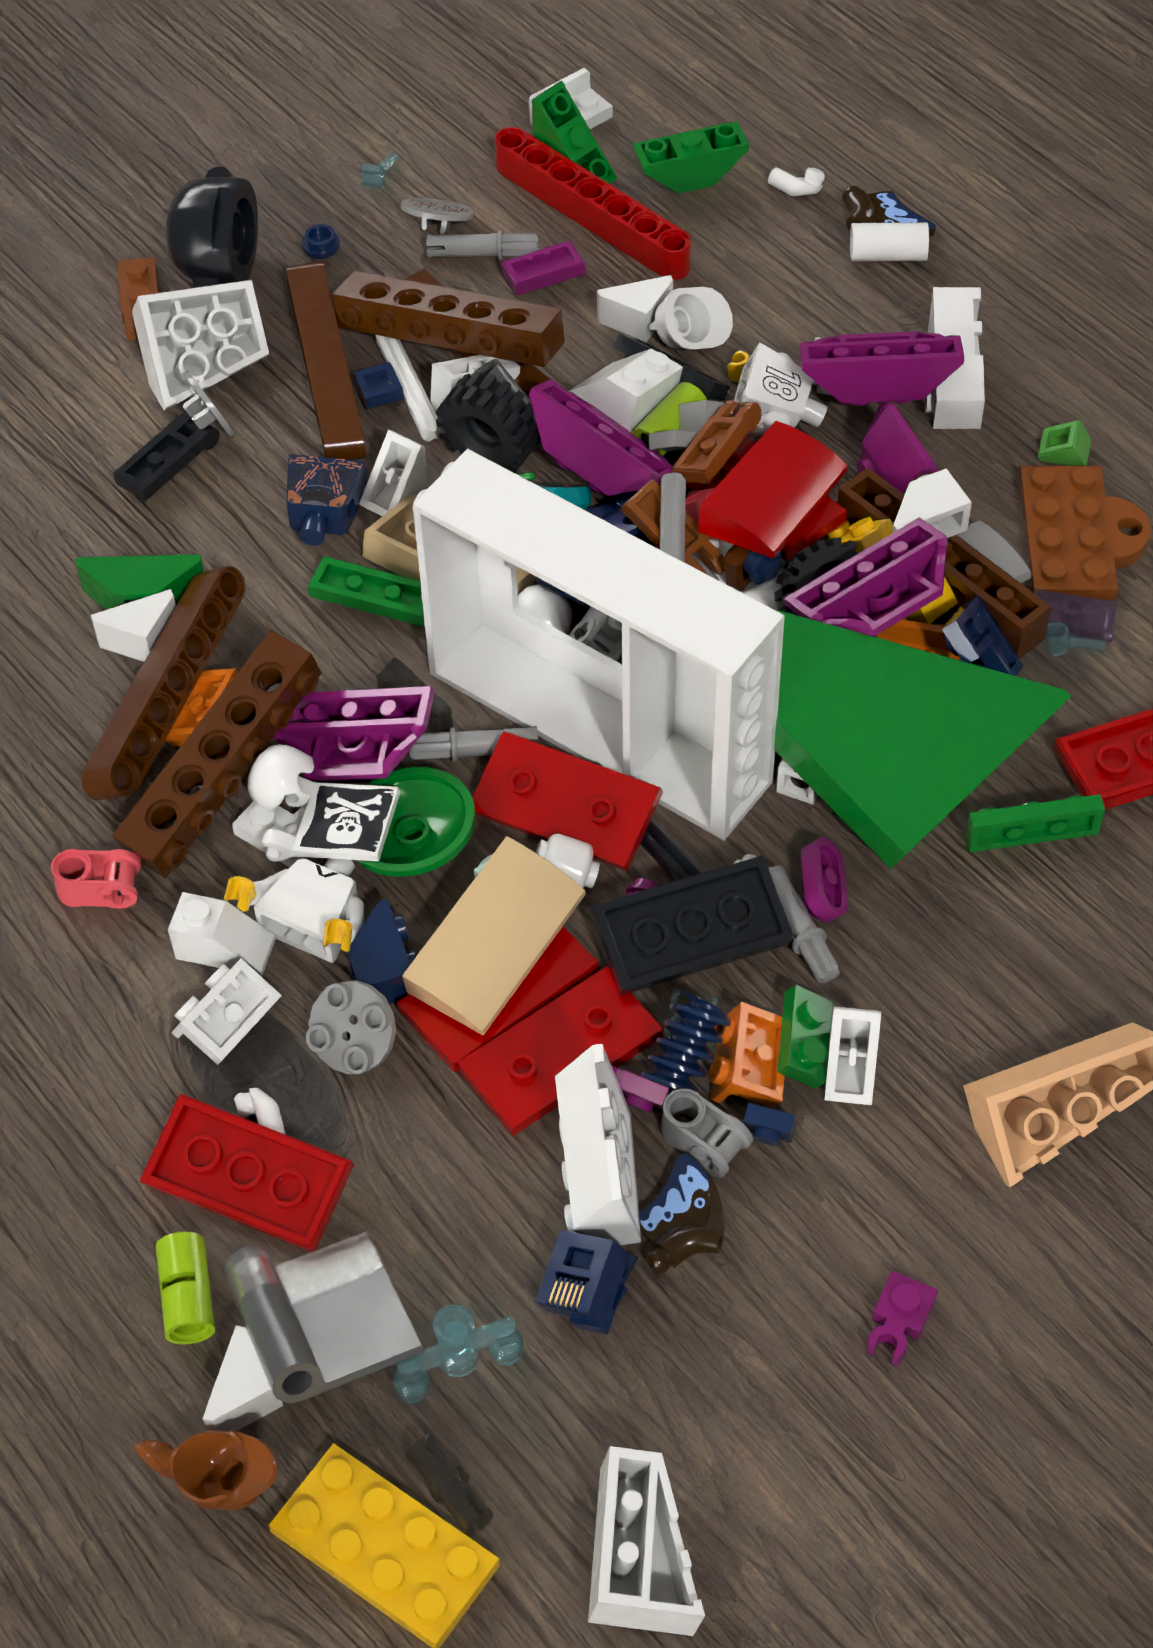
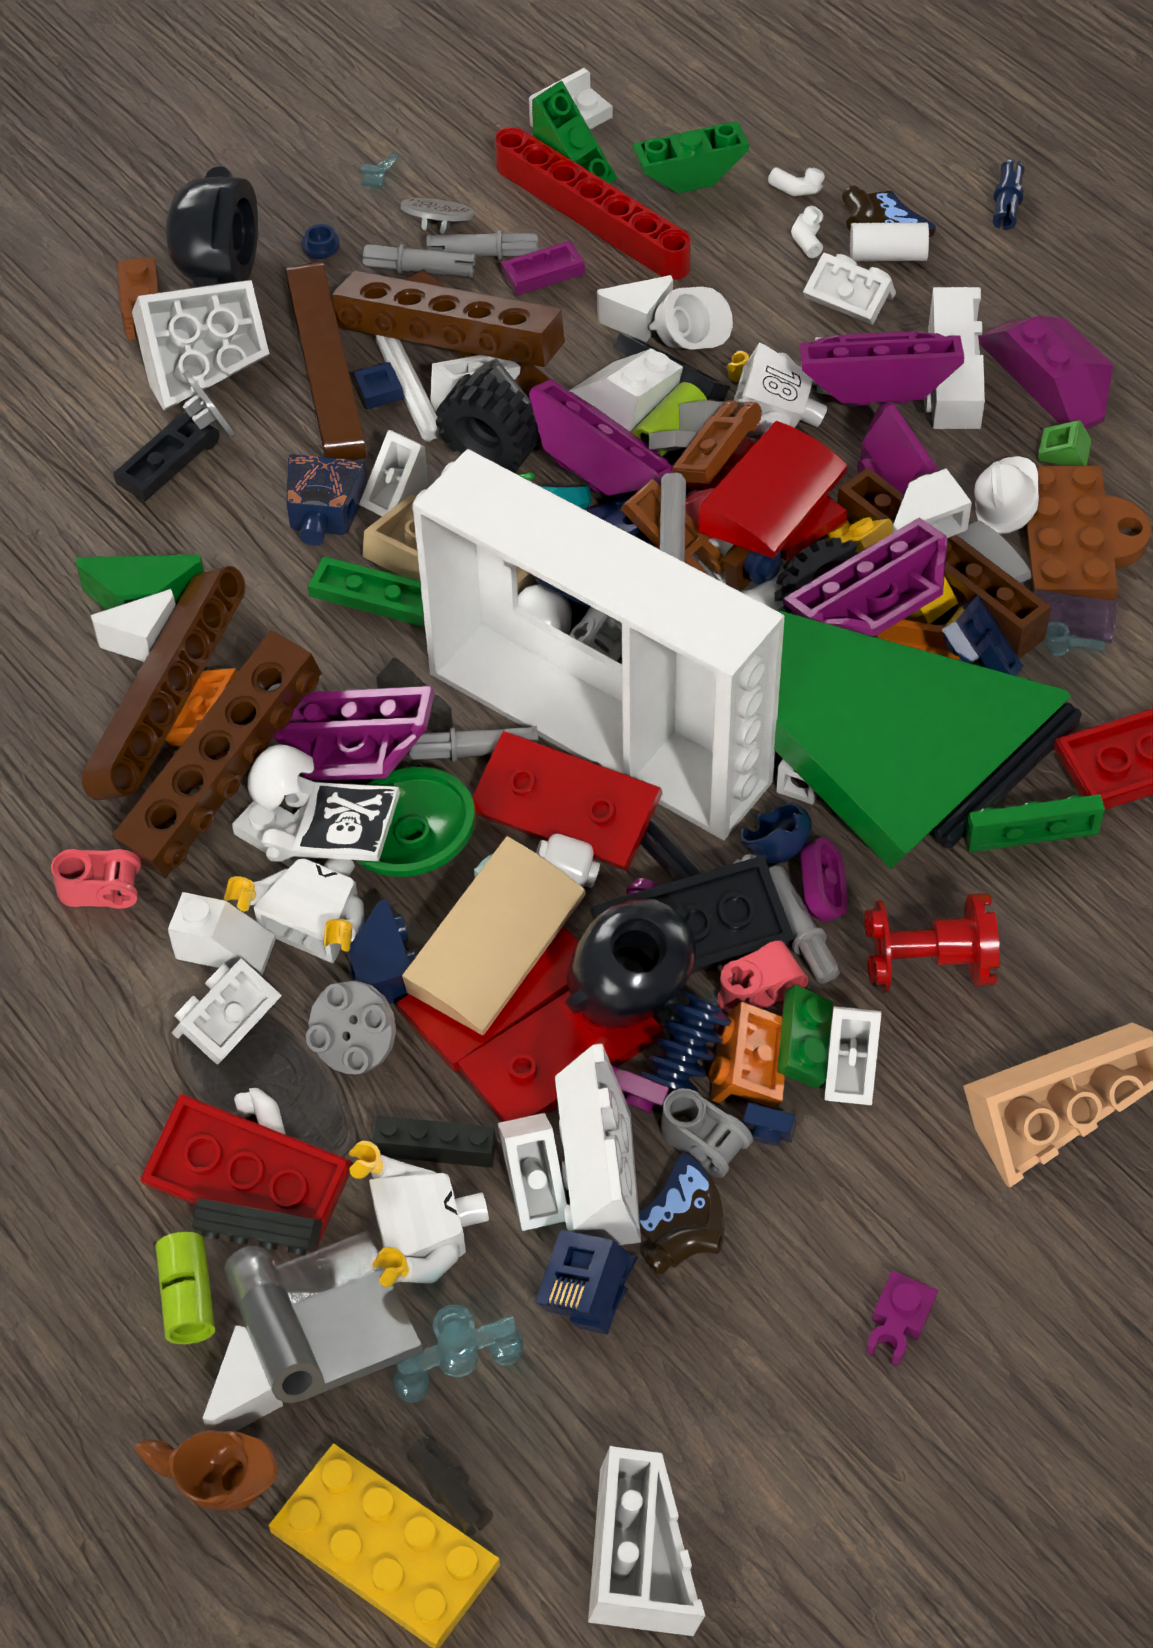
none -> pearl dark grey piece [192,1198,322,1256]
none -> torso [349,1141,489,1288]
none -> light grey axle [363,244,476,278]
none -> pearl dark grey piece [372,1115,496,1168]
none -> white slope [498,1113,567,1231]
none -> black piece [565,899,696,1028]
none -> coral piece [717,941,809,1015]
none -> dark blue hair [741,802,812,864]
none -> white arm [791,206,823,258]
none -> white bracket [803,252,896,325]
none -> red piece [864,893,1000,993]
none -> black axle [933,703,1082,849]
none -> white piece [974,456,1039,534]
none -> magenta wedge [978,316,1113,430]
none -> dark blue pin [992,159,1025,230]

